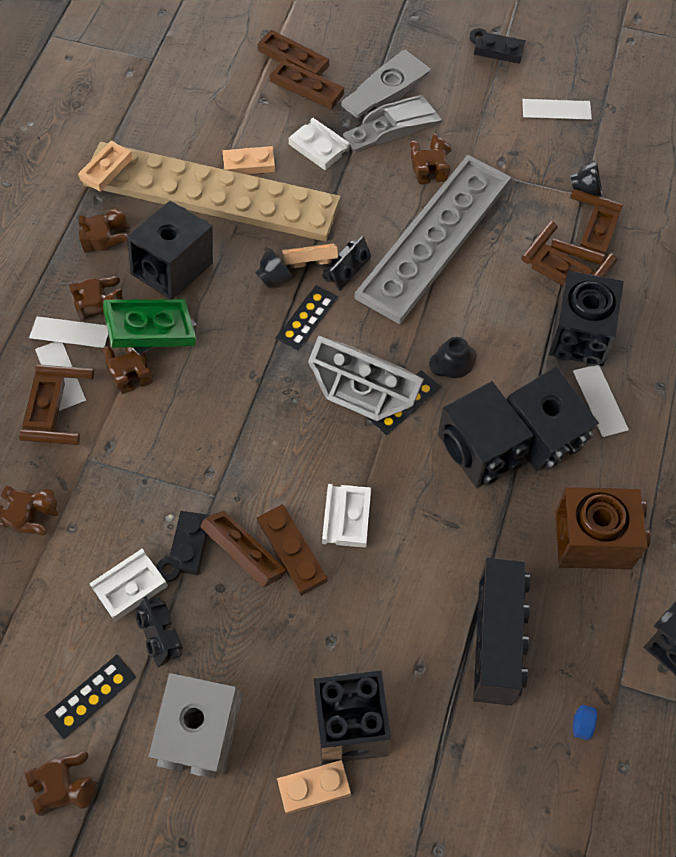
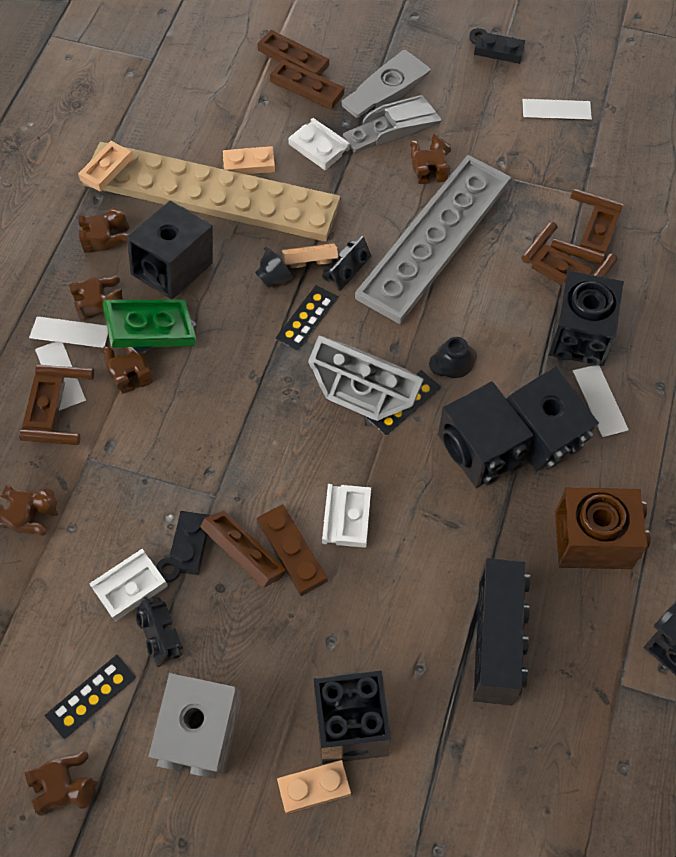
black piece [571,160,603,197] -> none
blue tile [572,705,597,741] -> none

